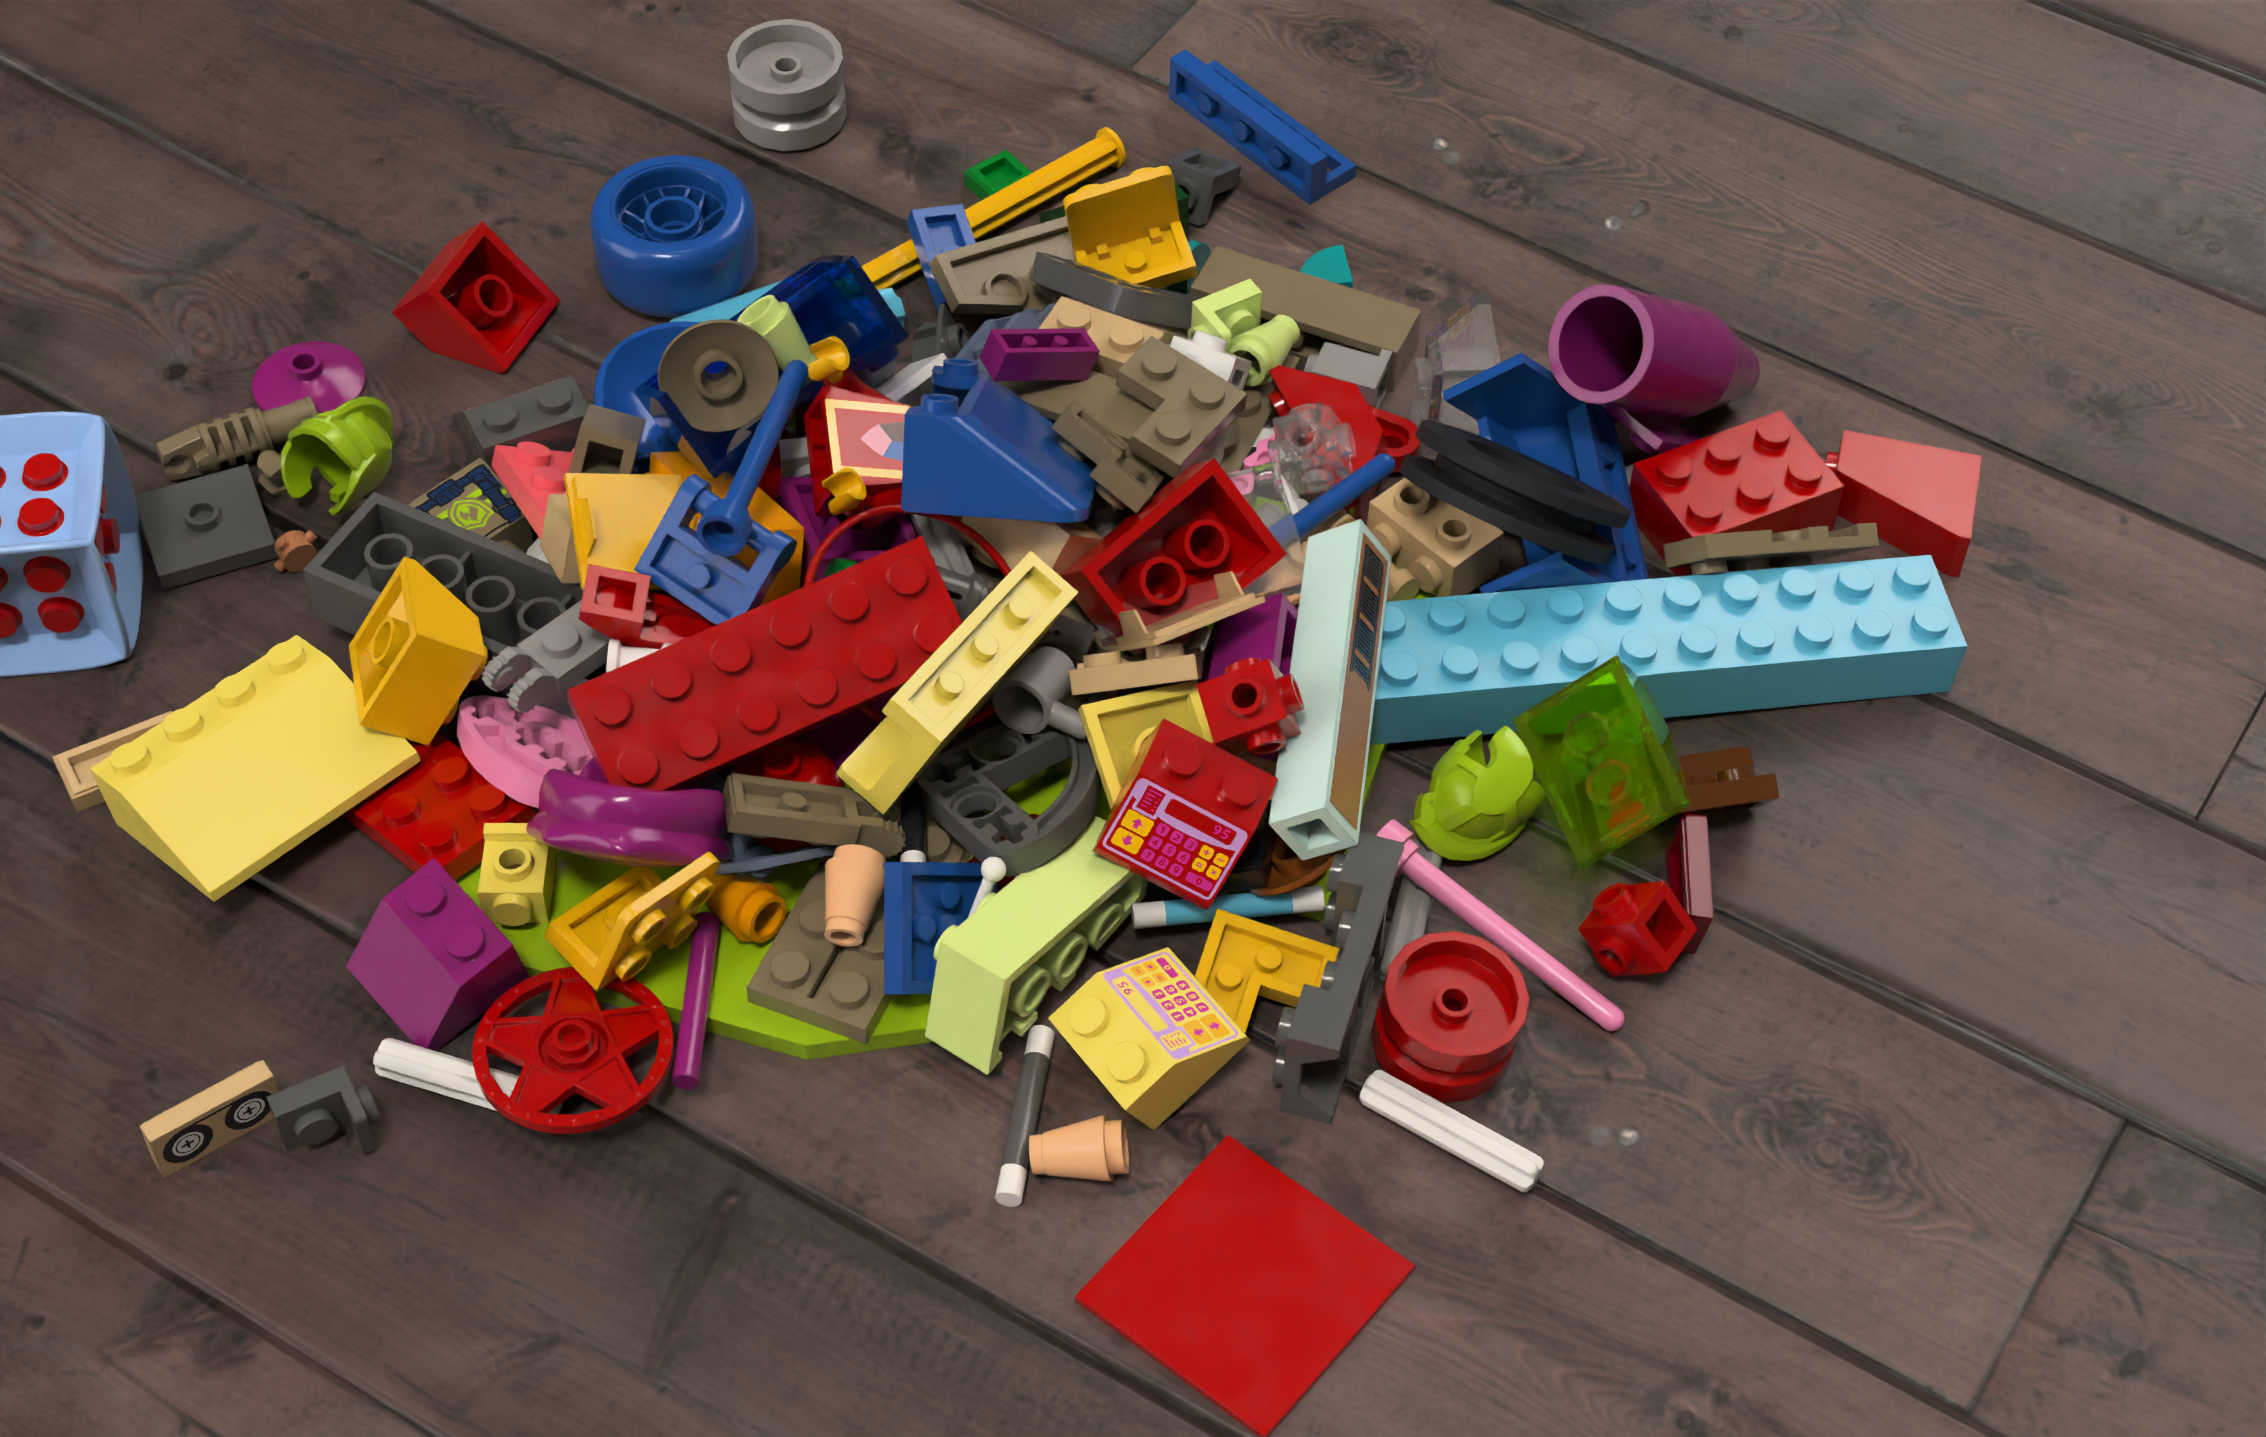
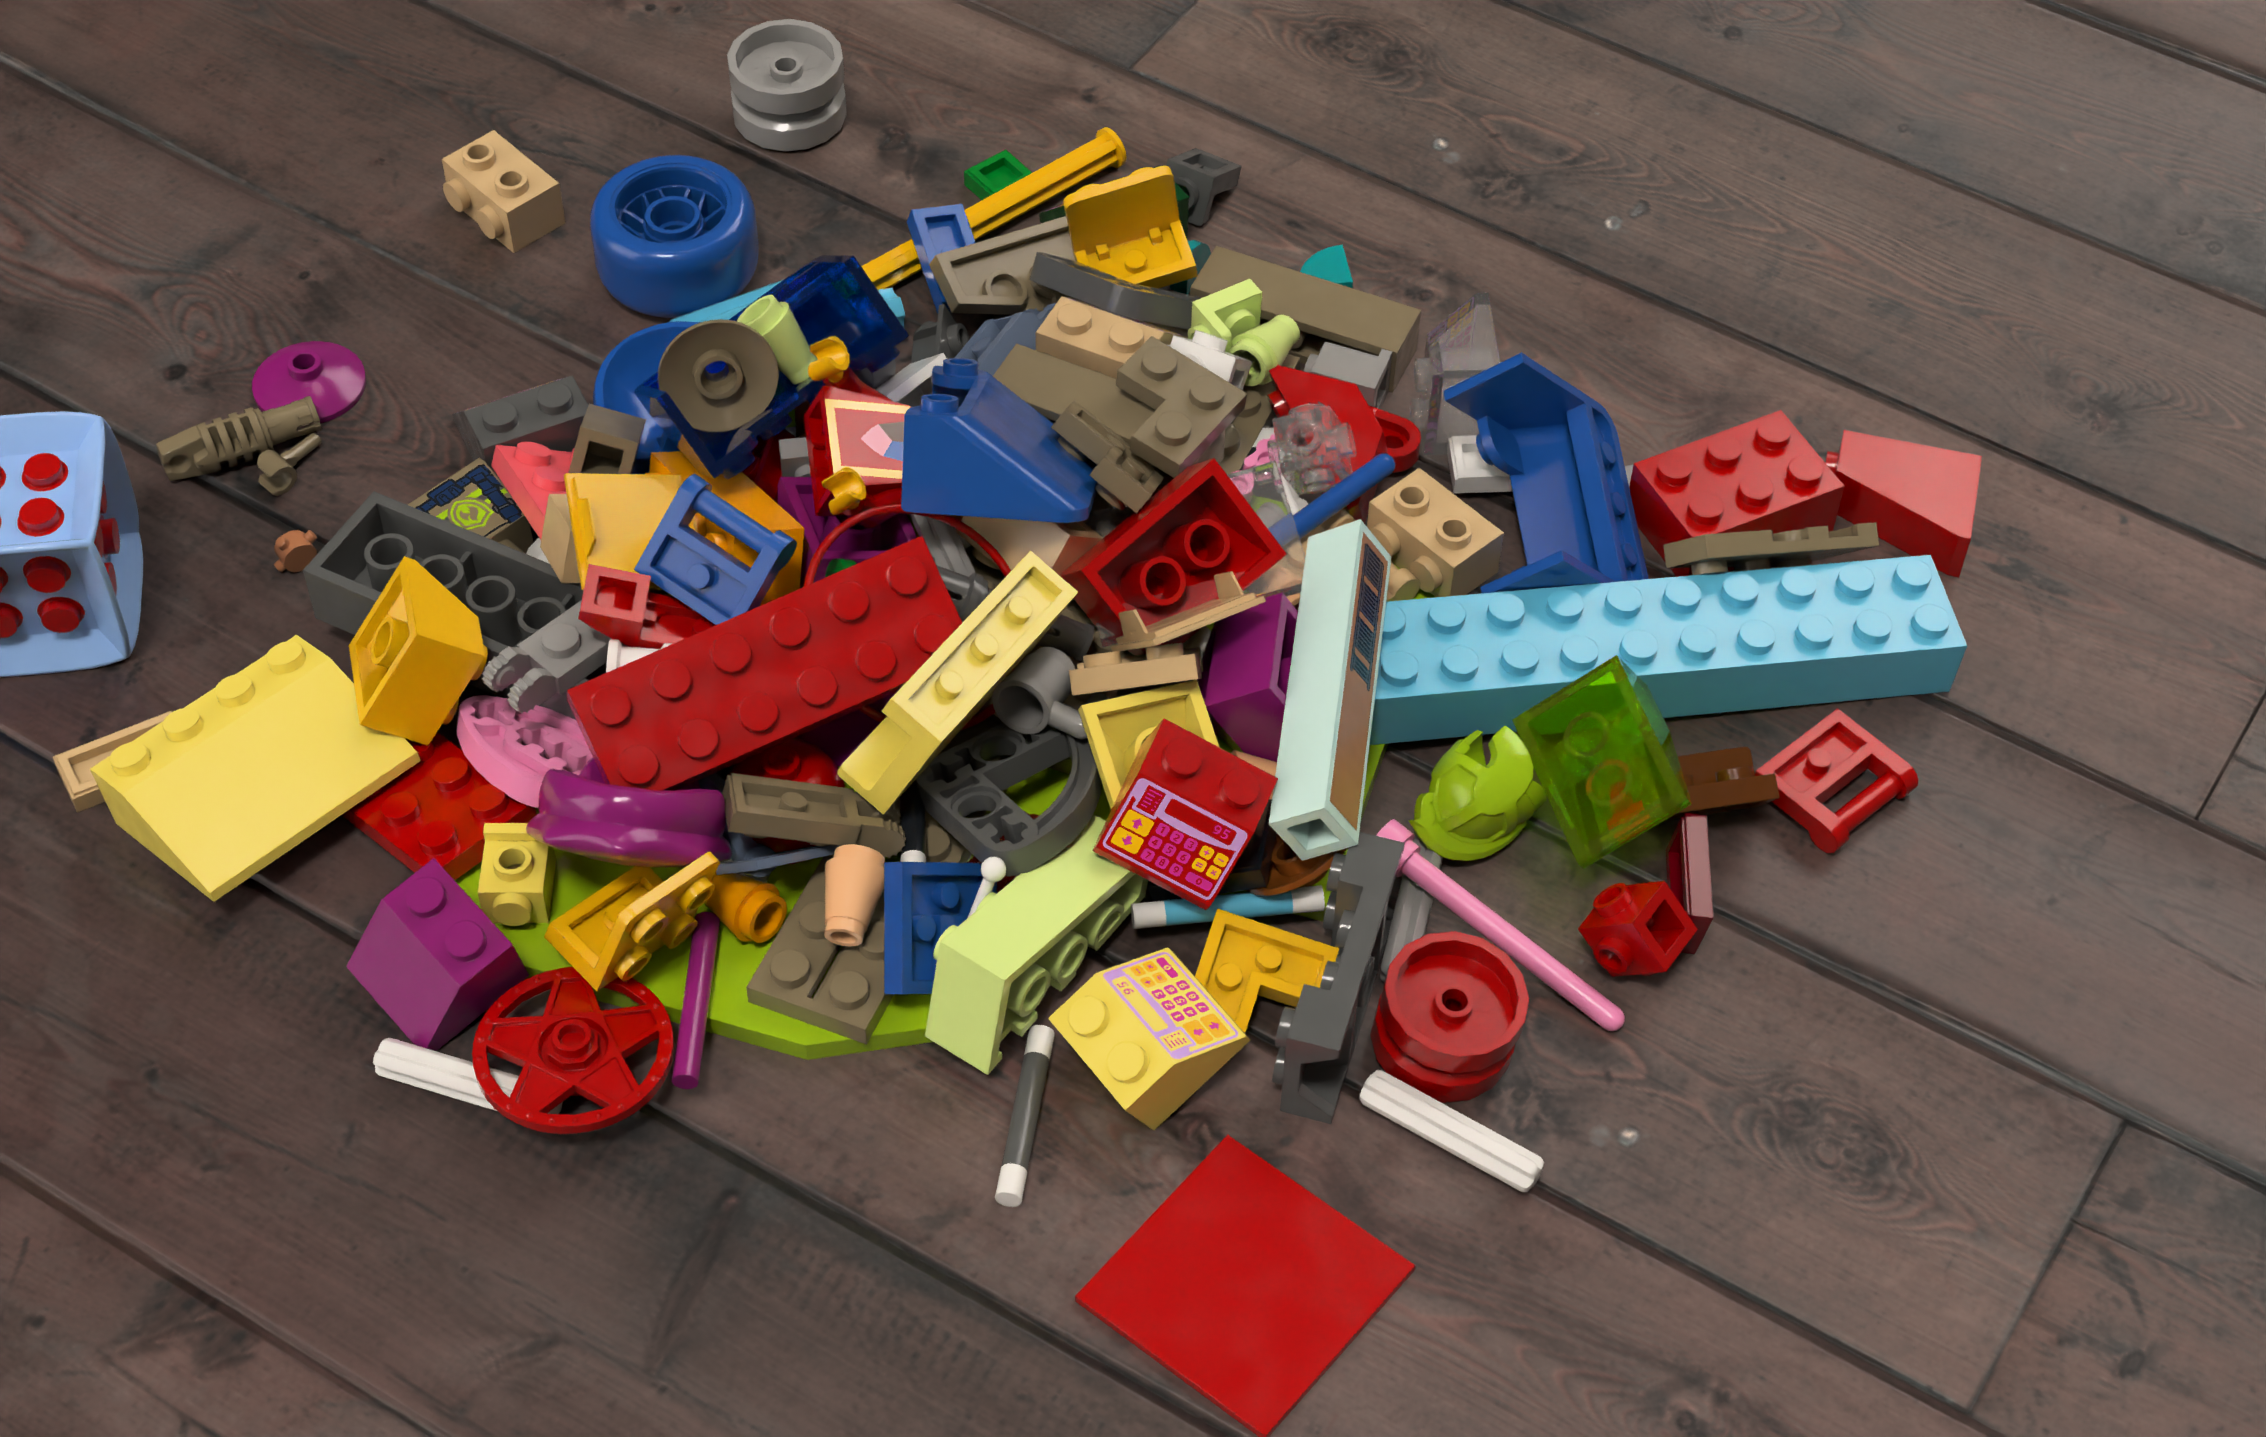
dark grey plate [135,464,278,590] -> none
tan tile [140,1060,279,1178] -> none
dark grey bracket [266,1065,381,1154] -> none
lime helmet [281,396,395,516] -> none
red slope [391,221,560,374] -> none
blue piece [696,360,808,557] -> none
magenta piece [979,328,1100,382] -> none
light nougat cone [1029,1114,1130,1182] -> none
blue fence [1169,49,1357,205] -> none
red brick [1196,658,1304,756] -> none
black tyre [1399,420,1631,564] -> none
magenta piece [1548,284,1760,456] -> none
none -> tan brick [442,130,565,253]
none -> red plate [1755,708,1919,854]

